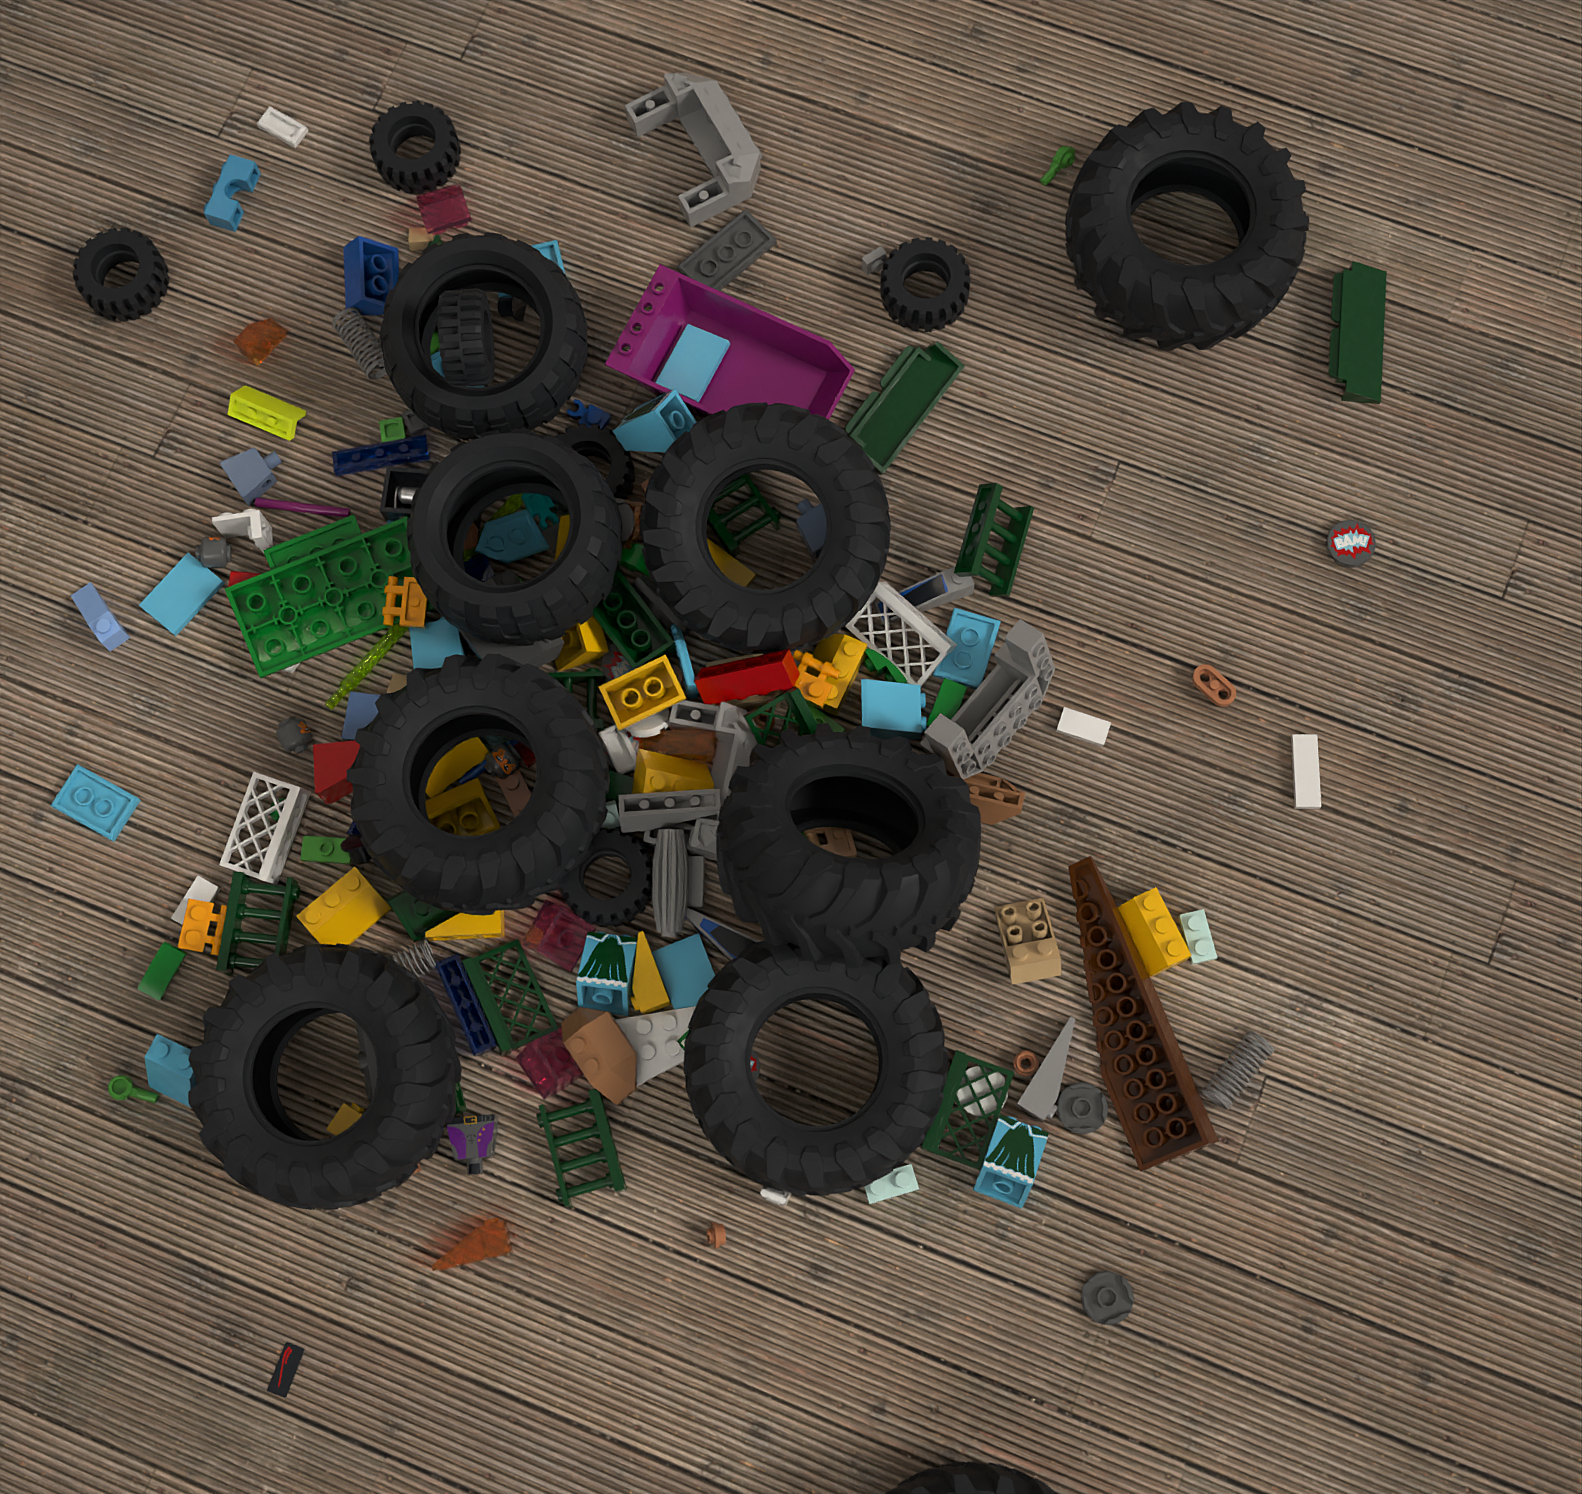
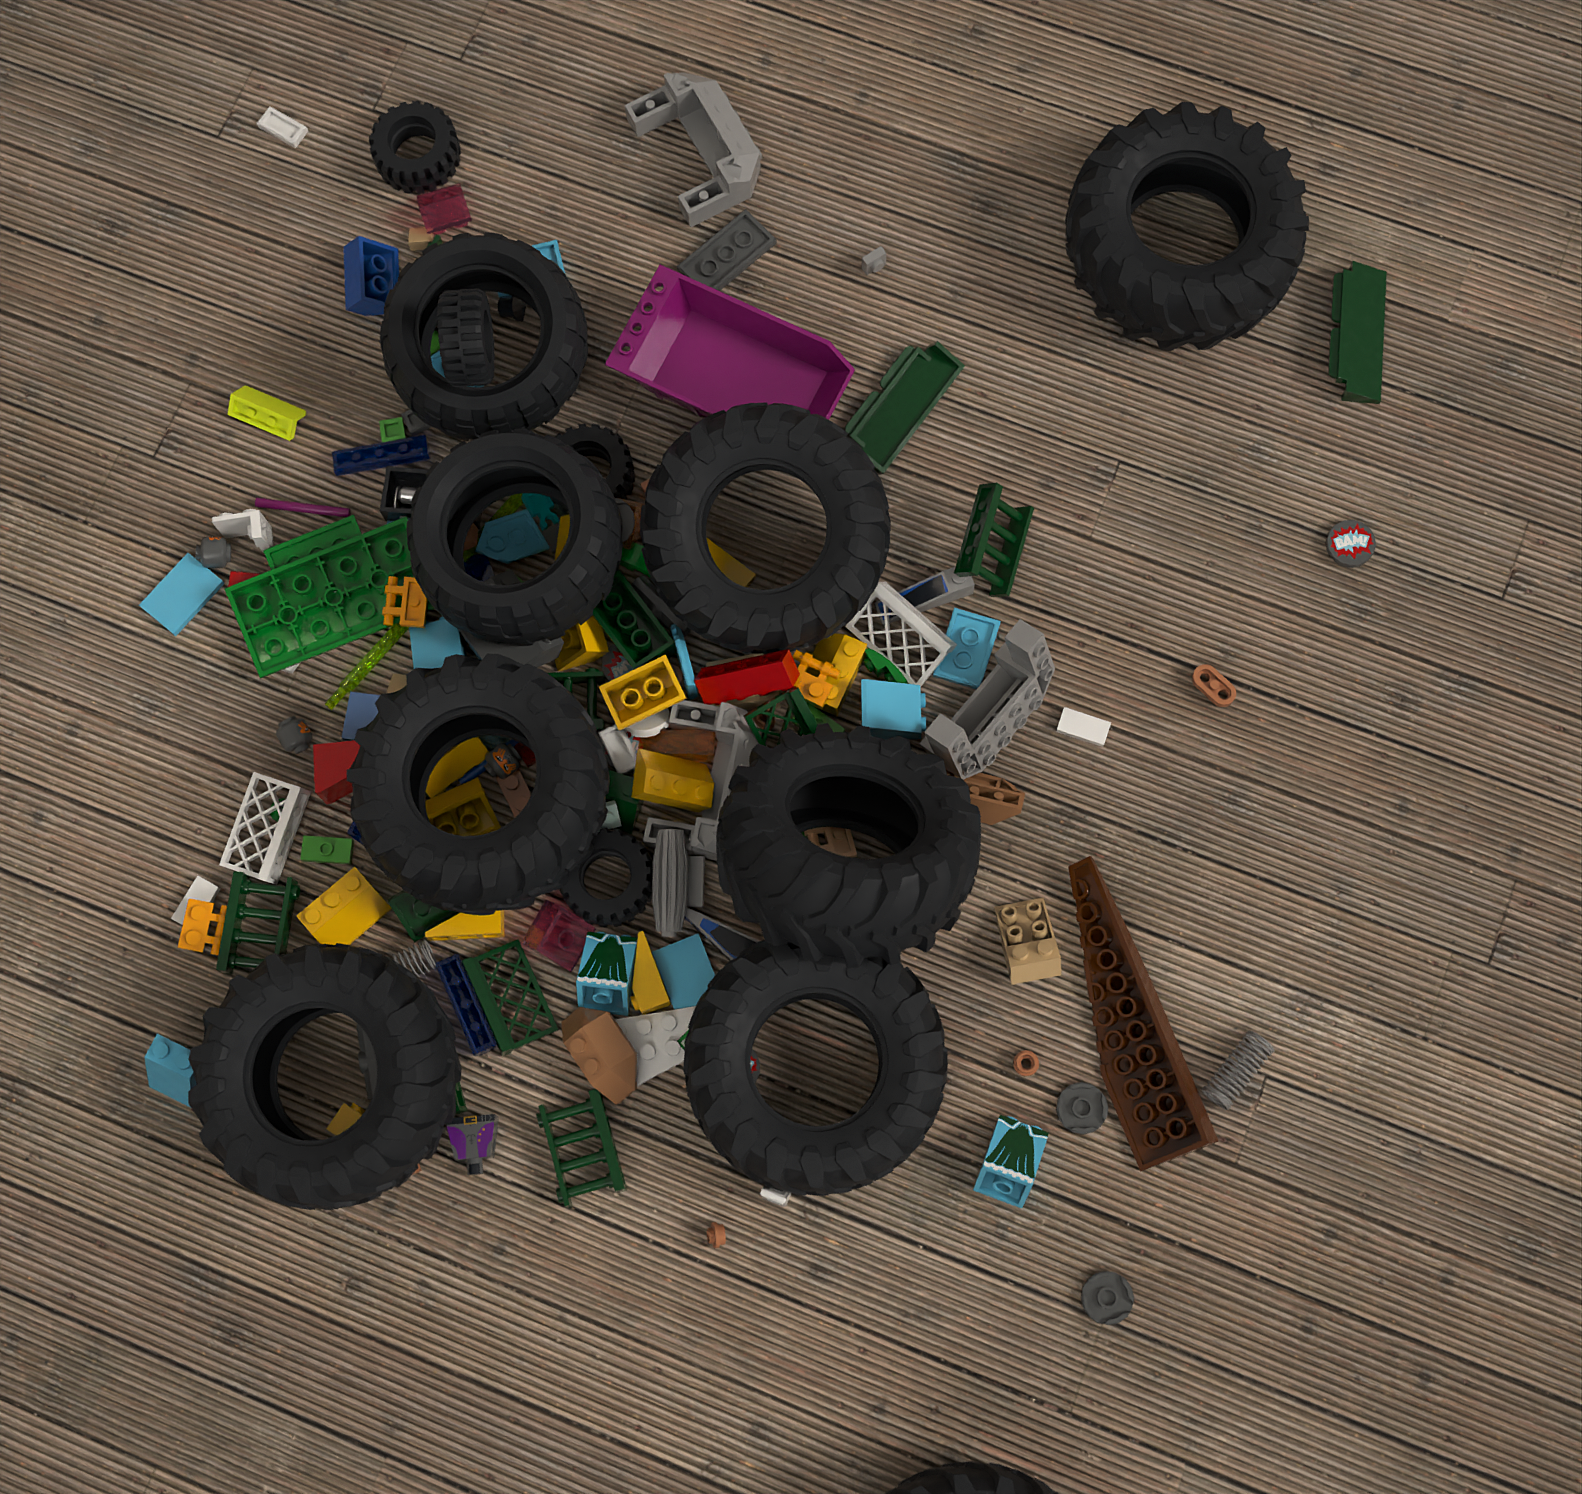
medium azure tile [50,764,141,842] -> none
light blue slope [71,582,130,652] -> none
black tyre [72,228,170,322] -> none
bright green plate [108,1075,159,1104] -> none
green slope [137,941,187,1001] -> none
dark azure arch [204,154,261,232] -> none
sand blue torso [220,448,282,506] -> none
clear orange slope [233,318,288,367] -> none
black sticker [267,1342,305,1398] -> none
light grey piece [332,308,387,380] -> none
black piece [340,833,372,865] -> none
clear orange slope [432,1218,513,1272] -> none
clear pink slope [515,1028,584,1100] -> none
blue plate [567,399,611,430] -> none
medium azure slope [612,389,697,452] -> none
light grey slope [619,788,721,832] -> none
medium azure tile [655,324,730,403] -> none
dark green fence [707,474,781,558] -> none
sand blue torso [796,499,827,560] -> none
light aqua plate [864,1164,919,1205] -> none
black tyre [880,237,971,332] -> none
dark green fence [921,1050,1014,1171] -> none
green slope [926,677,967,726] -> none
white tile [957,1065,1008,1117] -> none
light grey slope [1016,1017,1075,1122] -> none
bright green plate [1039,146,1076,186] -> none
yellow slope [1117,887,1191,978] -> none
light aqua plate [1178,909,1217,965] -> none
white tile [1291,734,1321,809] -> none

